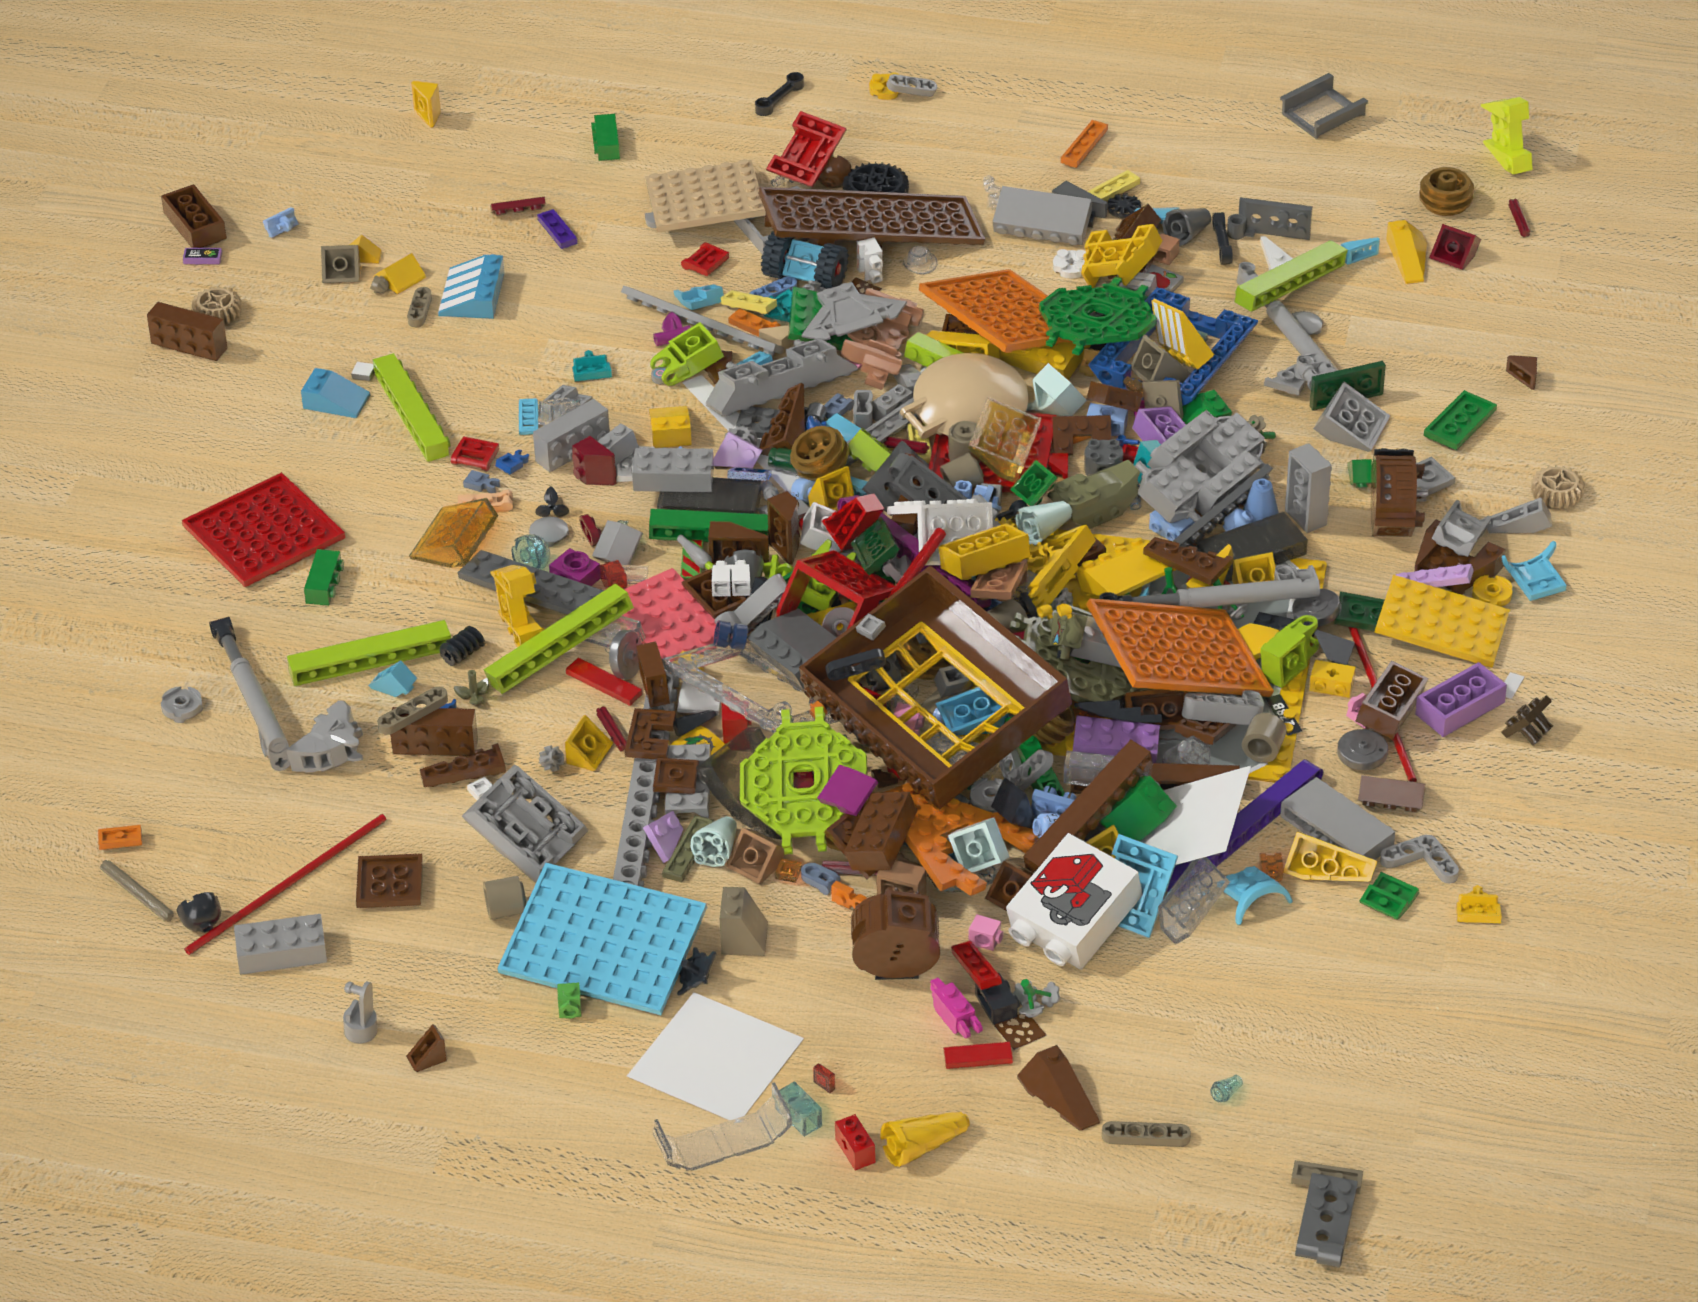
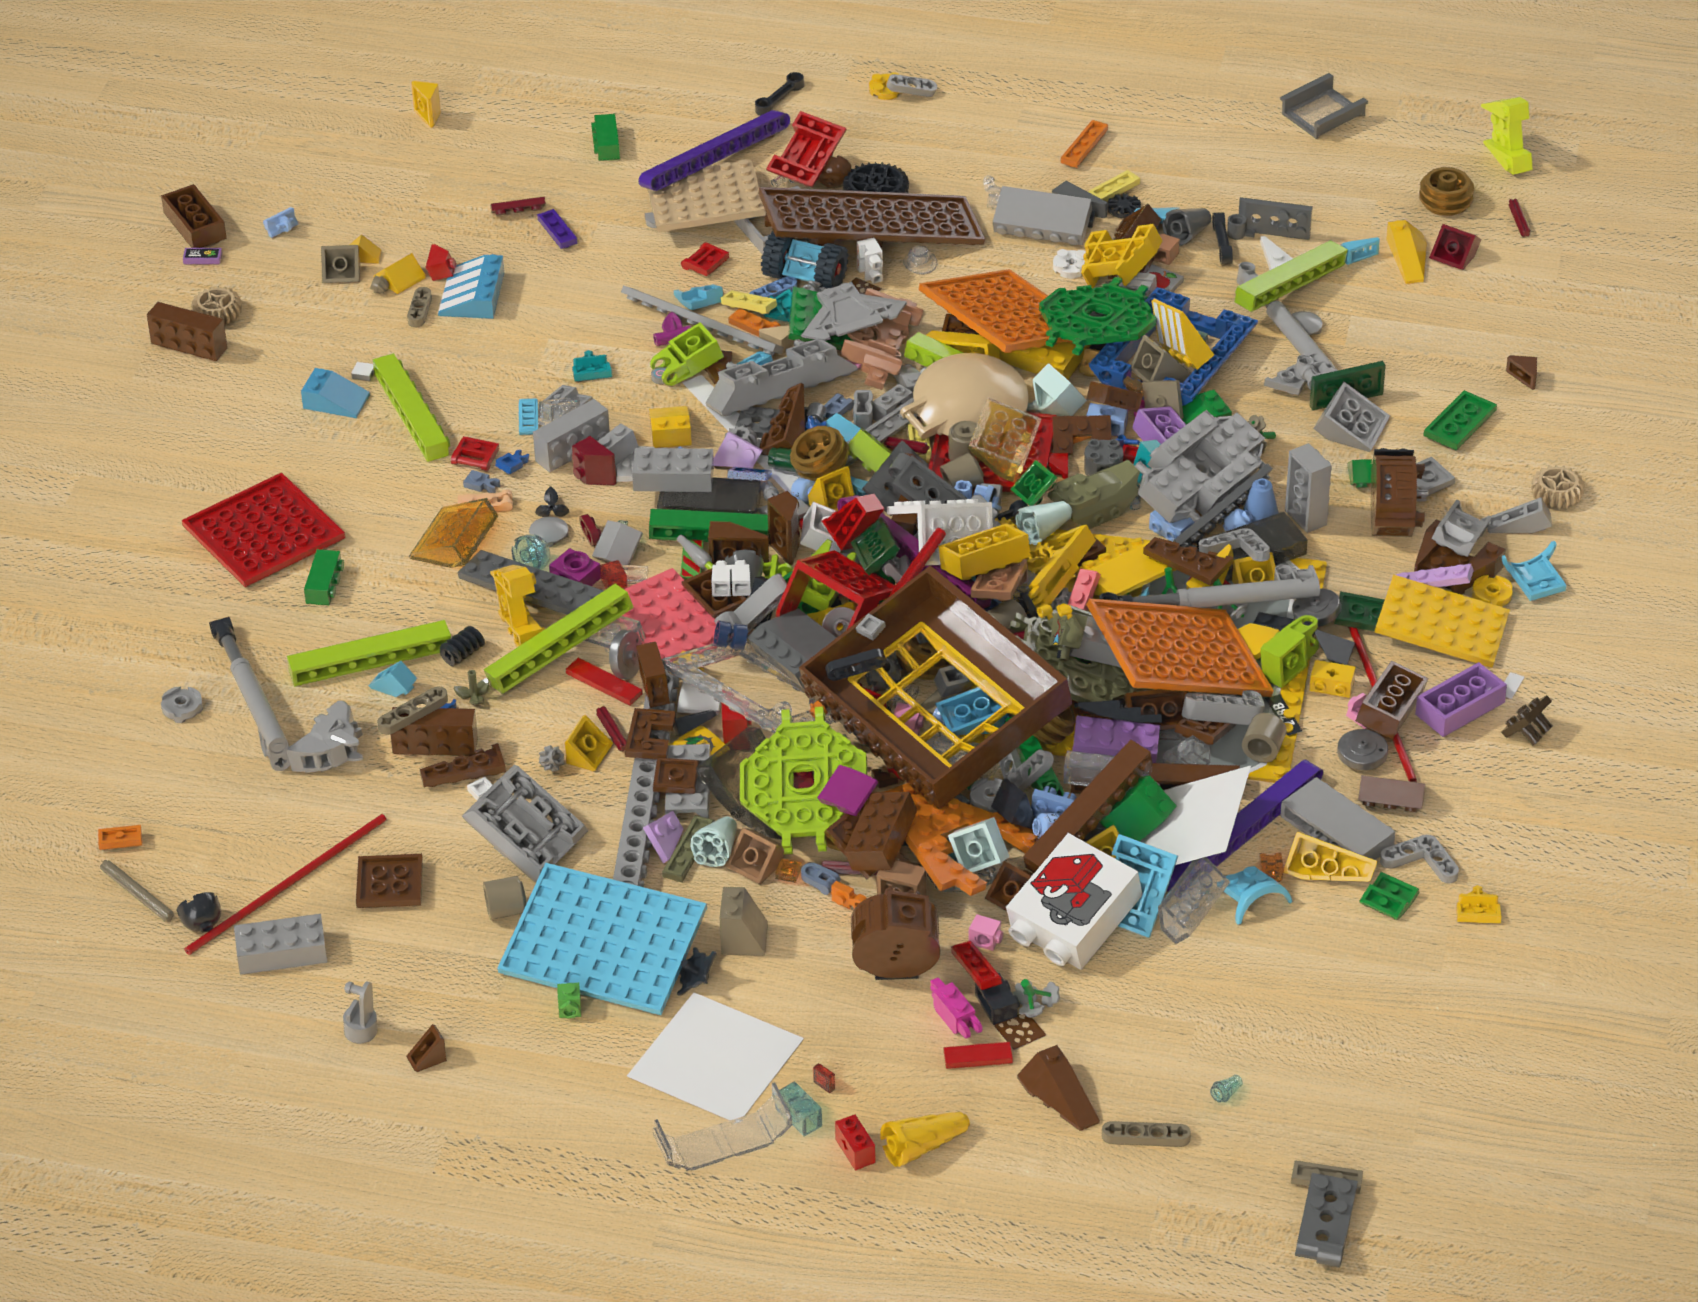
none -> red slope [426,244,456,281]
none -> dark purple beam [638,110,790,191]
none -> coral plate [1067,569,1101,611]
none -> light grey beam [1199,528,1270,561]

